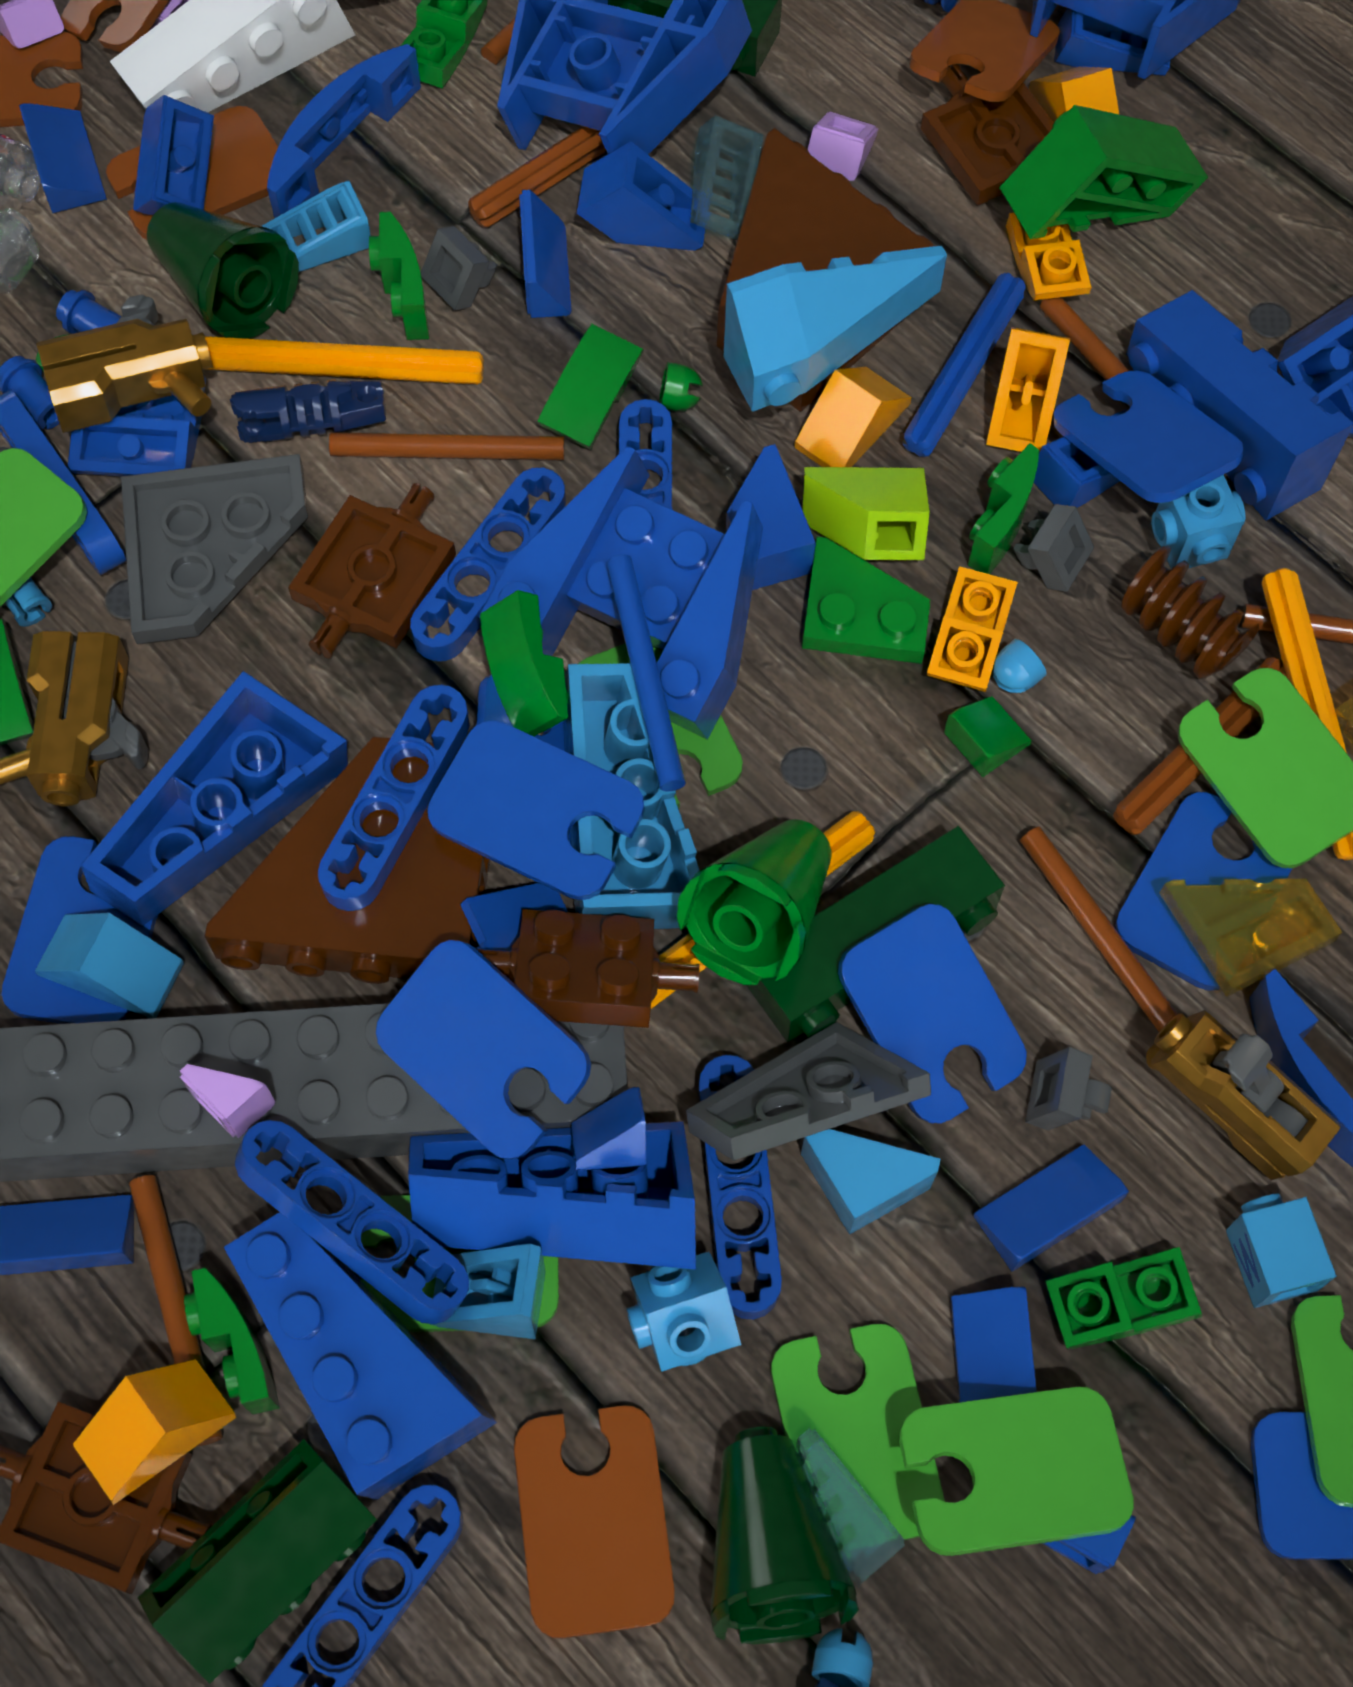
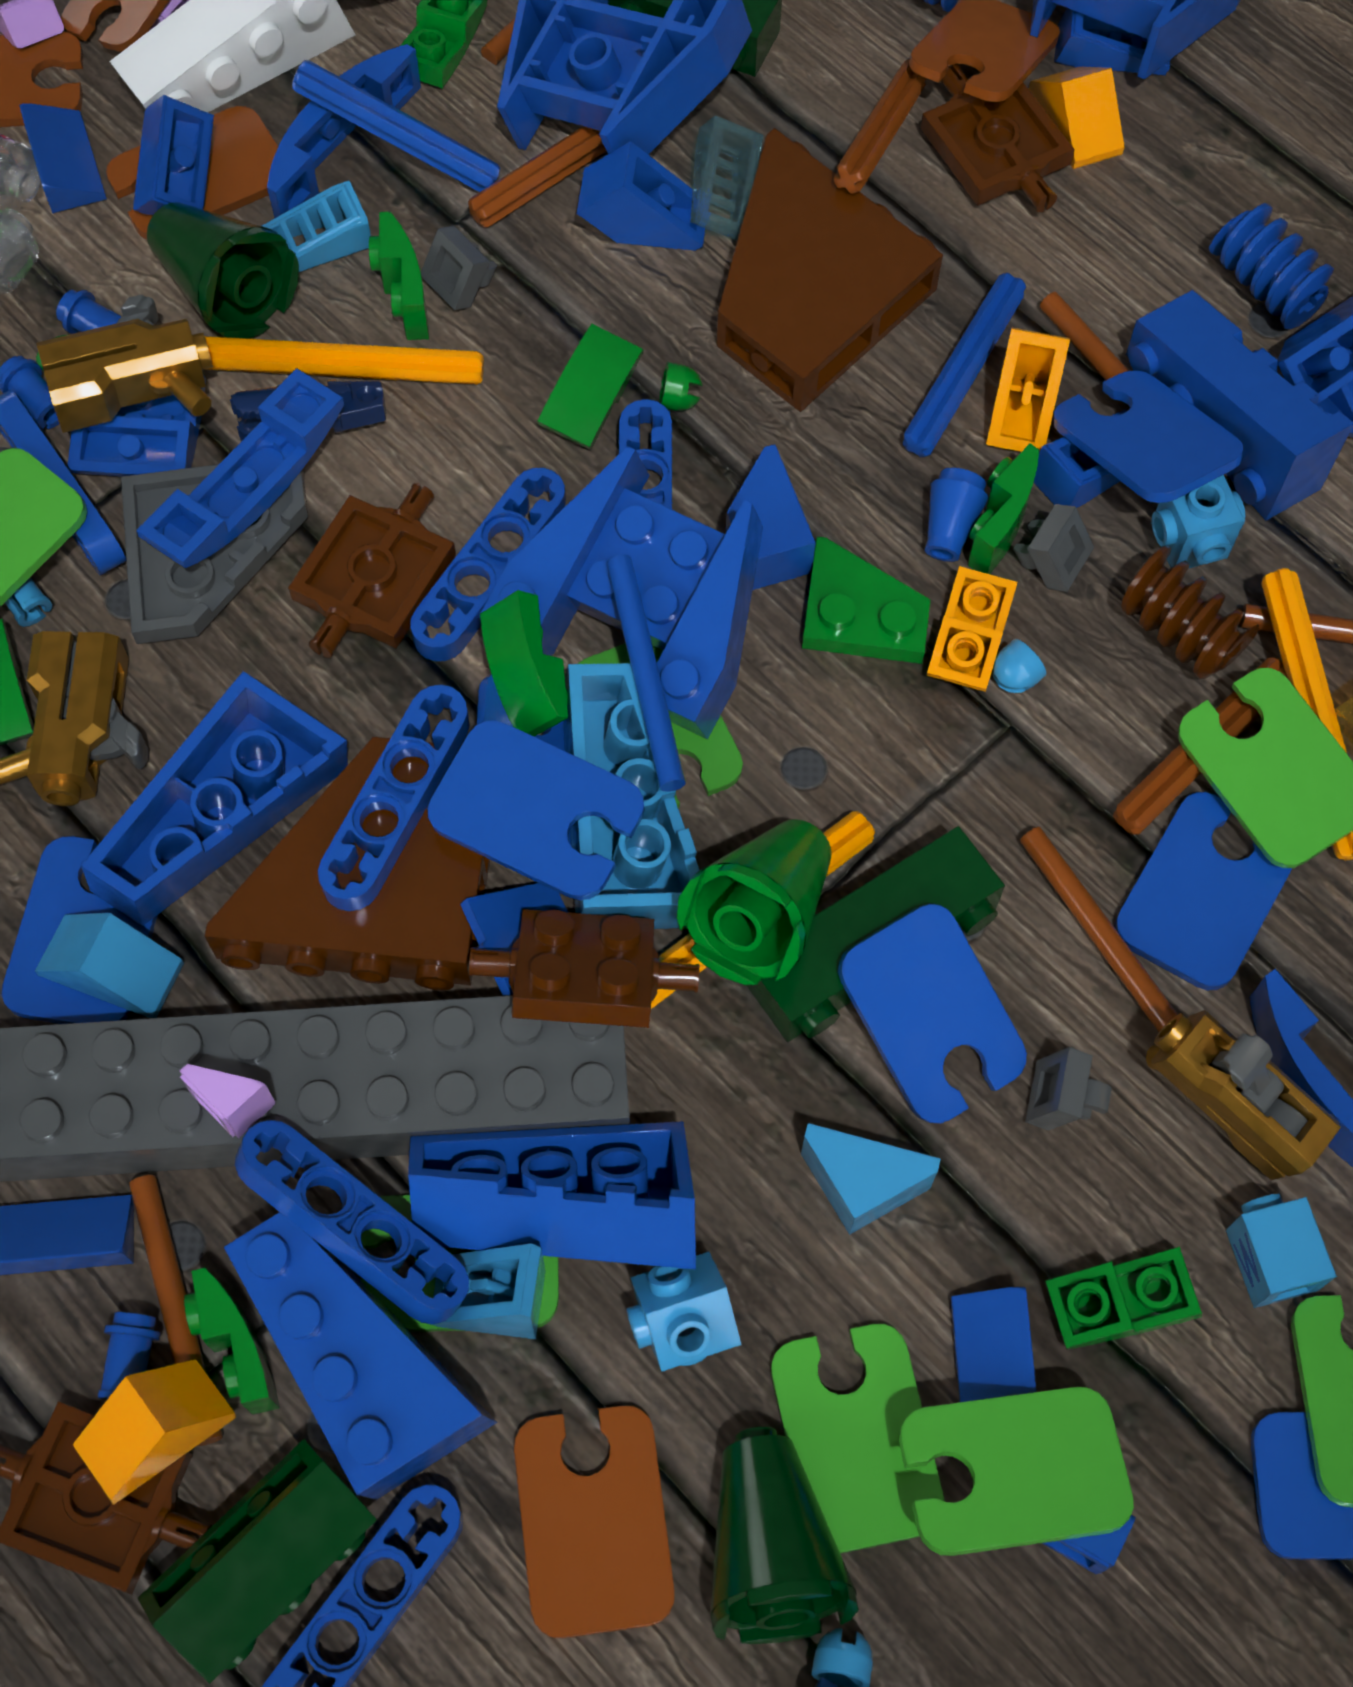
dark orange bar [329,432,565,460] -> none
blue piece [376,940,591,1159] -> none
blue slope [519,190,572,318] -> none
blue slope [571,1087,647,1170] -> none
dark grey wing [686,1022,931,1161] -> none
blue beam [698,1055,782,1320] -> none
dark azure wedge [724,246,947,412] -> none
light orange slope [794,367,912,467] -> none
clear light blue slope [795,1428,905,1587] -> none
lime slope [802,467,930,560] -> none
lavender slope [808,112,878,181] -> none
green slope [944,696,1032,777] -> none
blue slope [973,1144,1130,1272] -> none
green wedge [999,105,1209,239] -> none
light orange slope [1006,213,1092,301] -> none
clear yellow wing [1159,878,1342,997] -> none
none -> blue pin [97,1312,161,1400]
none -> blue slope [136,368,344,568]
none -> blue axle [292,60,501,192]
none -> dark orange axle [833,59,927,194]
none -> blue cone [924,468,988,562]
none -> blue piece [1209,203,1334,330]

